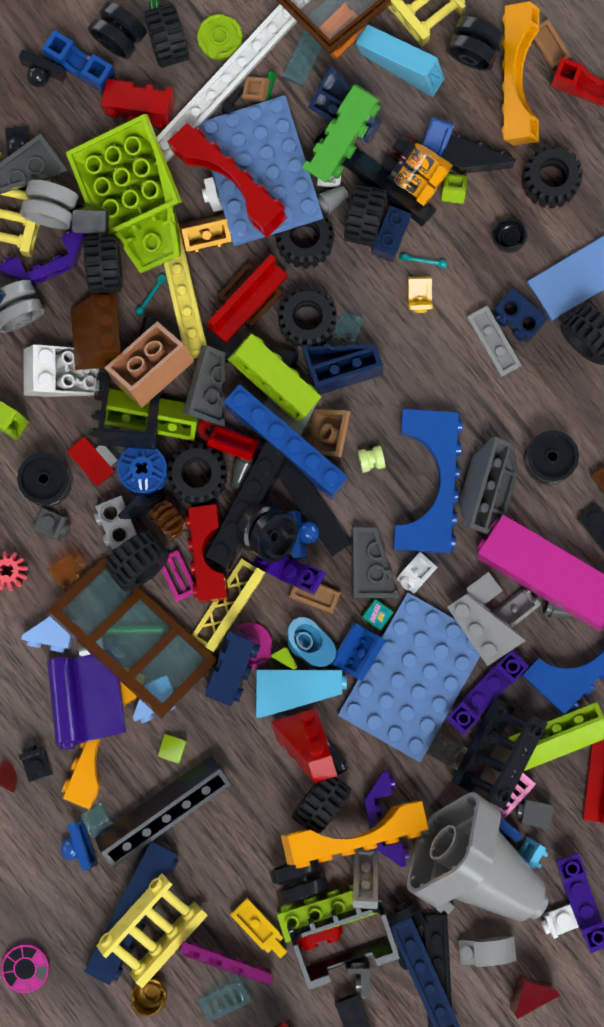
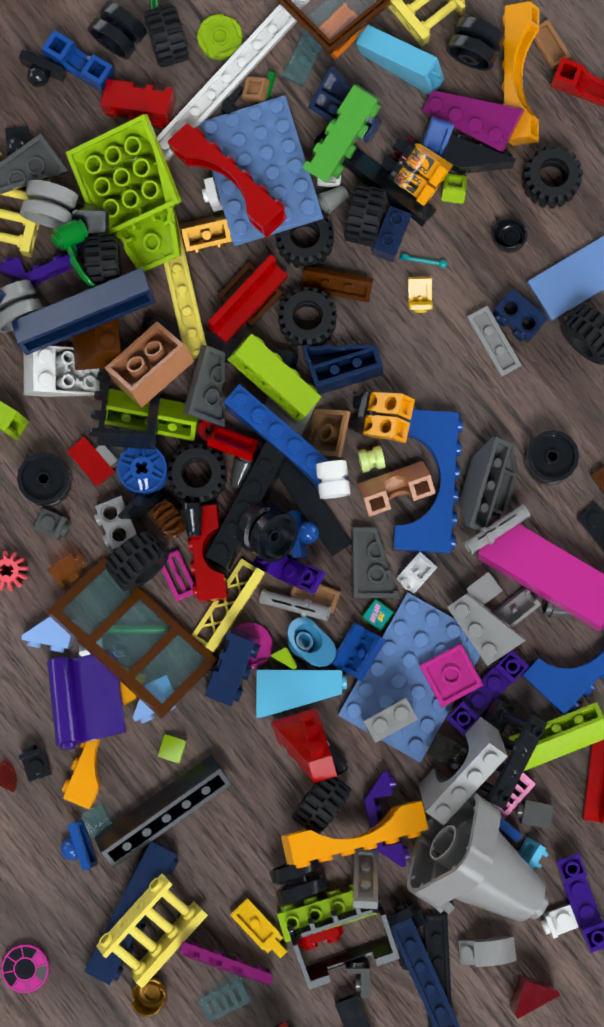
teal hinge [135,274,167,316] -> none
clear light blue slope [334,313,364,342] -> none
none -> dark blue brick [11,268,156,355]
none -> green plant [51,219,95,287]
none -> black cone [180,502,203,537]
none -> light grey pin [259,589,331,621]
none -> reddish brown plate [301,266,374,303]
none -> white wheel [316,460,351,499]
none -> light orange hips [348,391,415,443]
none -> nougat arch [357,461,436,517]
none -> light grey brick [362,698,418,743]
none -> dark pink tile [419,643,483,708]
none -> light grey arch [419,717,508,825]
none -> magenta wing [422,90,525,152]
none -> light grey pin [464,504,531,555]

